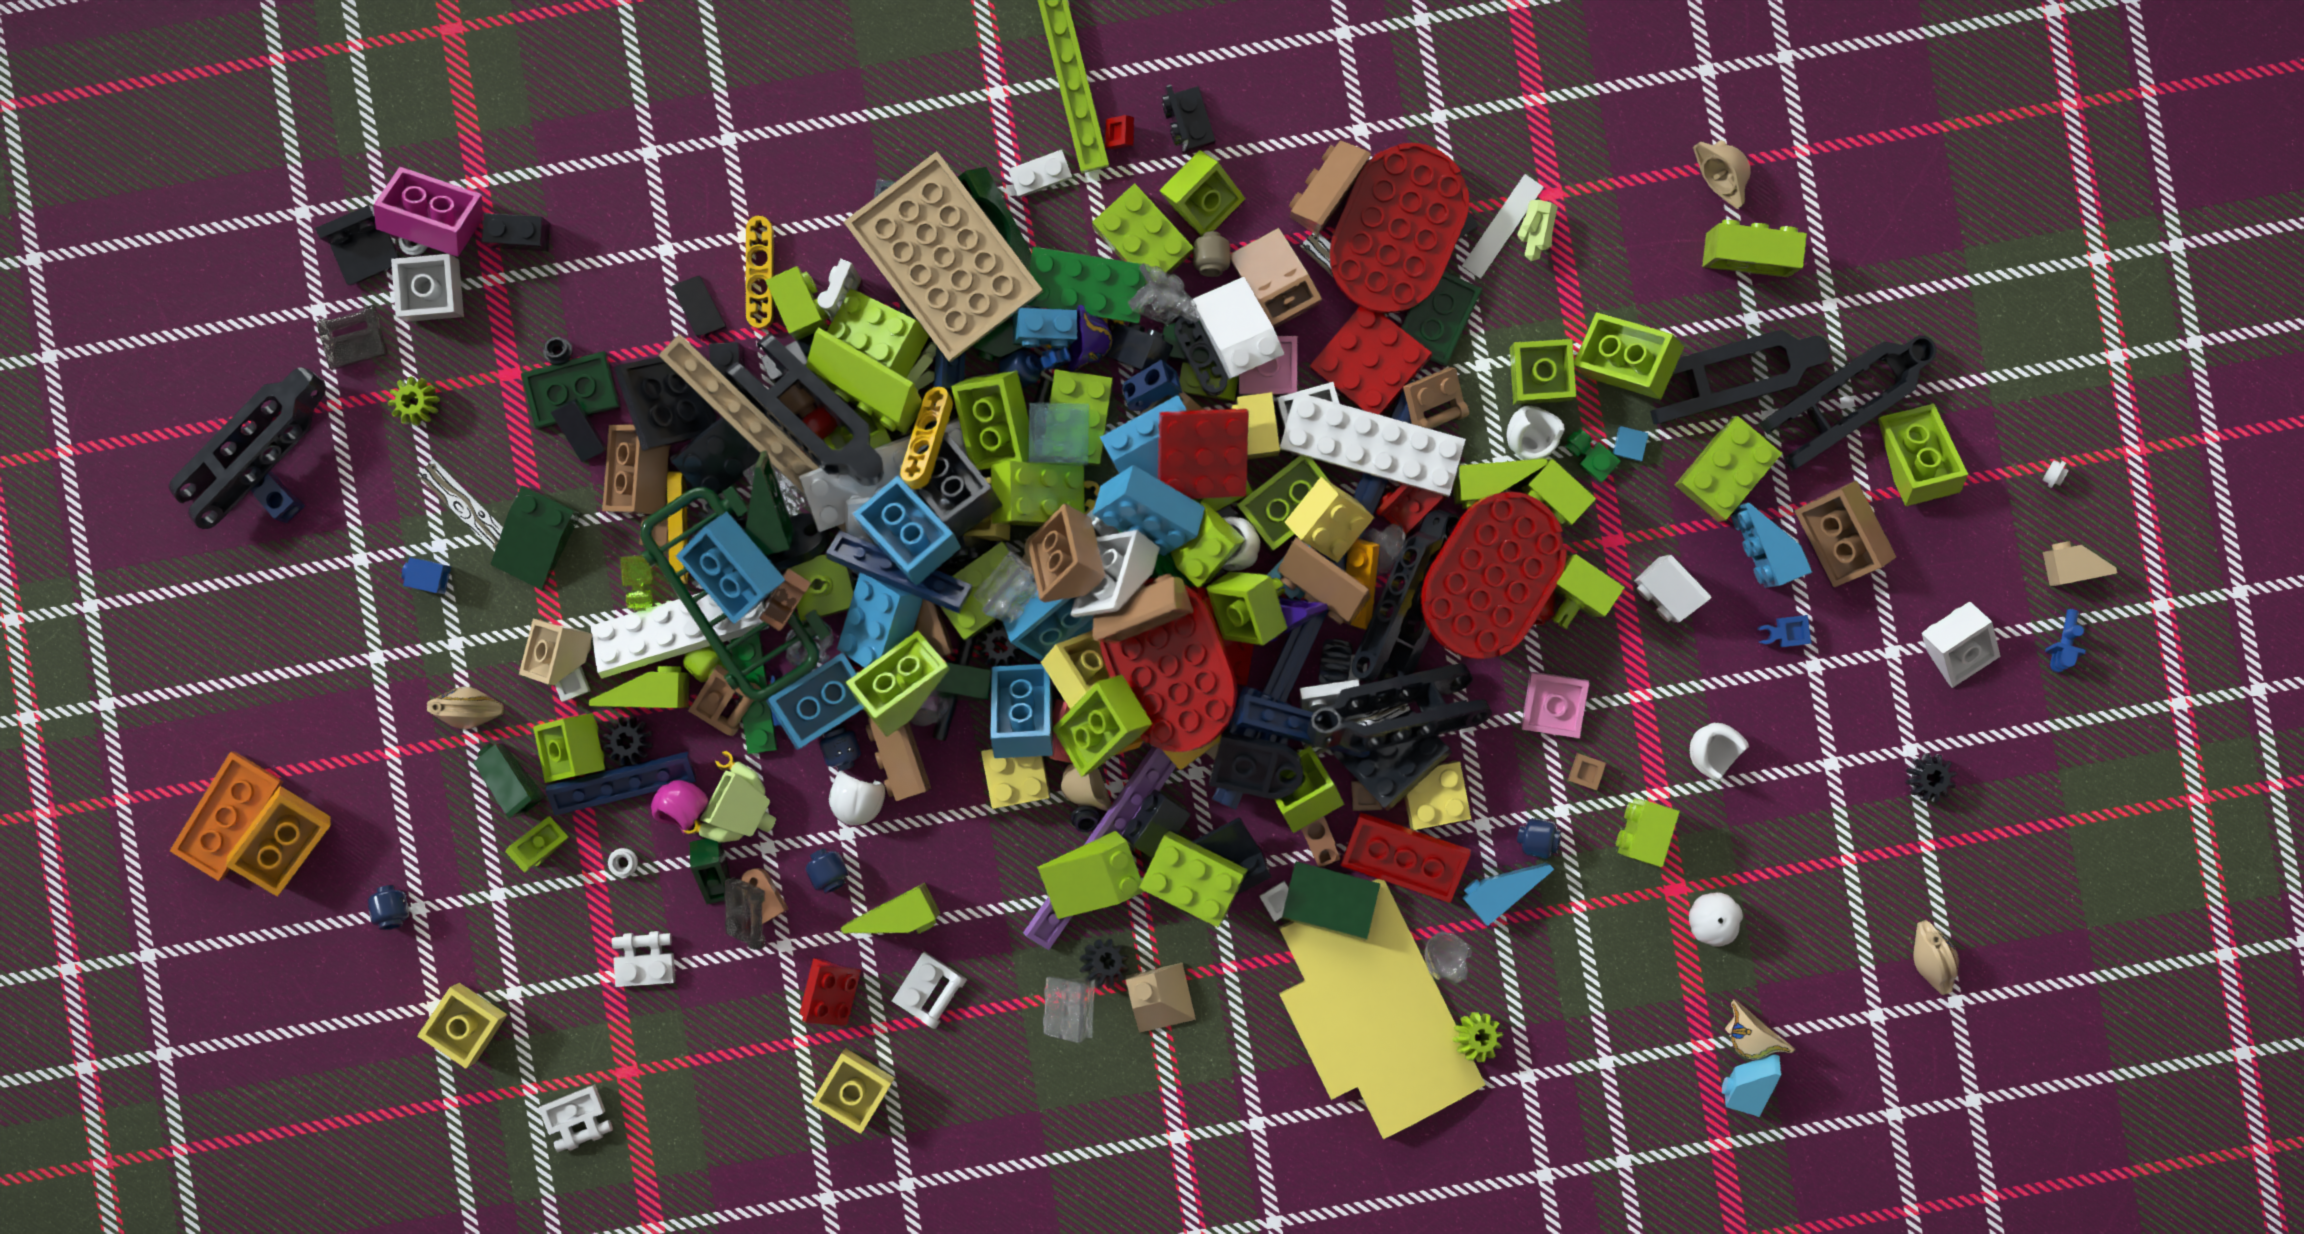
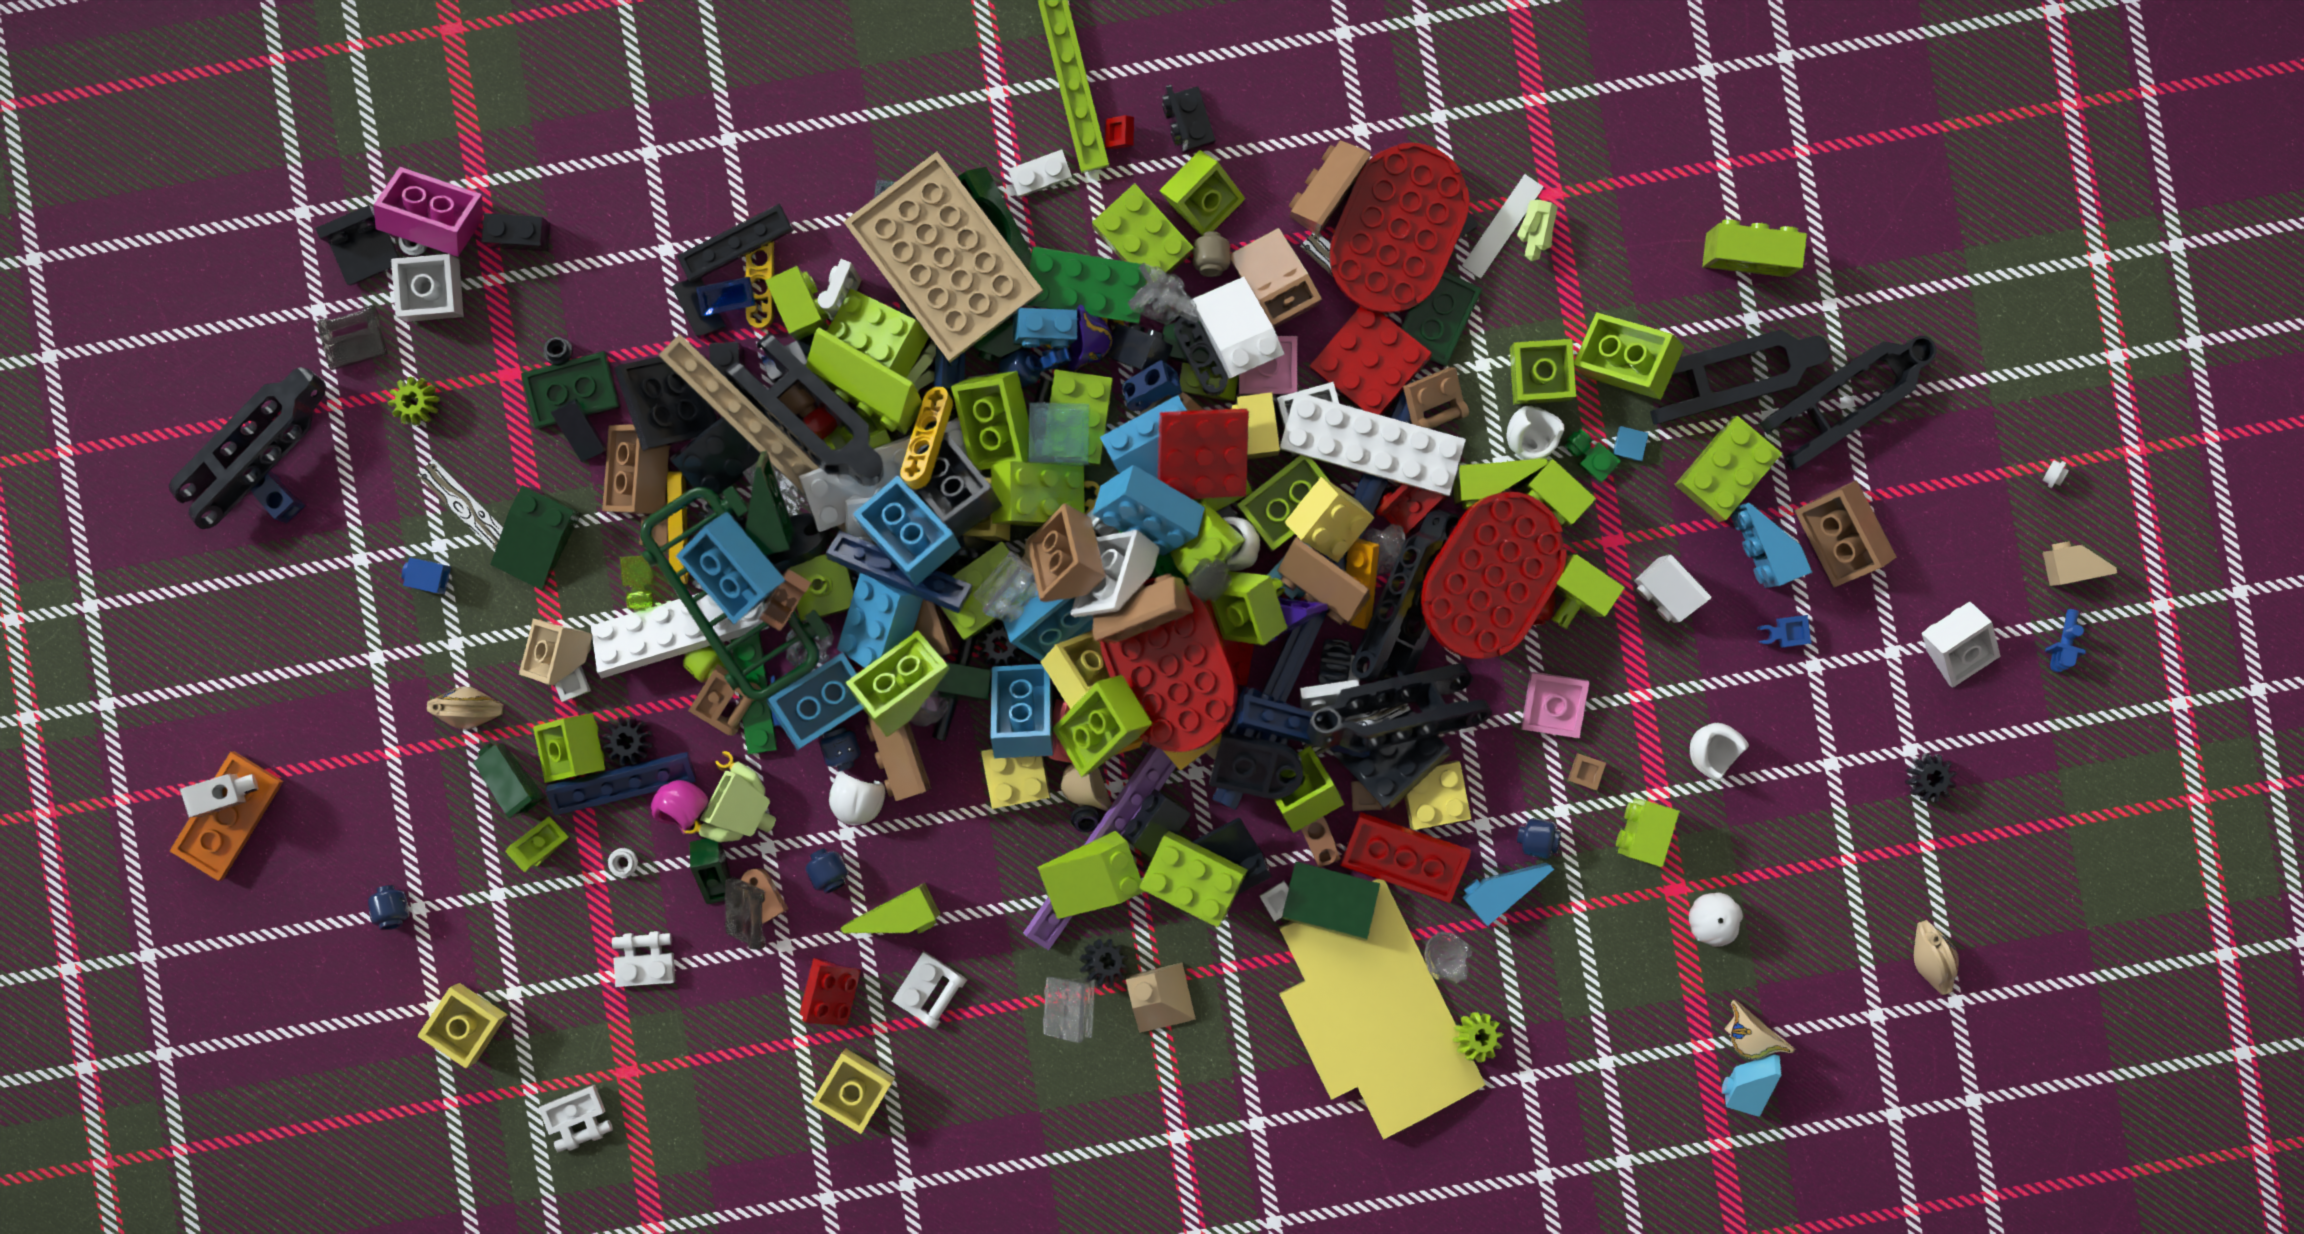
light orange brick [226,786,330,897] -> none
lime slope [589,666,689,708] -> none
tan hat [1693,140,1751,209] -> none
lime slope [1878,404,1968,506] -> none
none -> white torso [180,774,258,817]
none -> black tile [677,203,794,283]
none -> clear blue slope [696,277,756,316]
none -> clear smoke head [1188,558,1232,603]

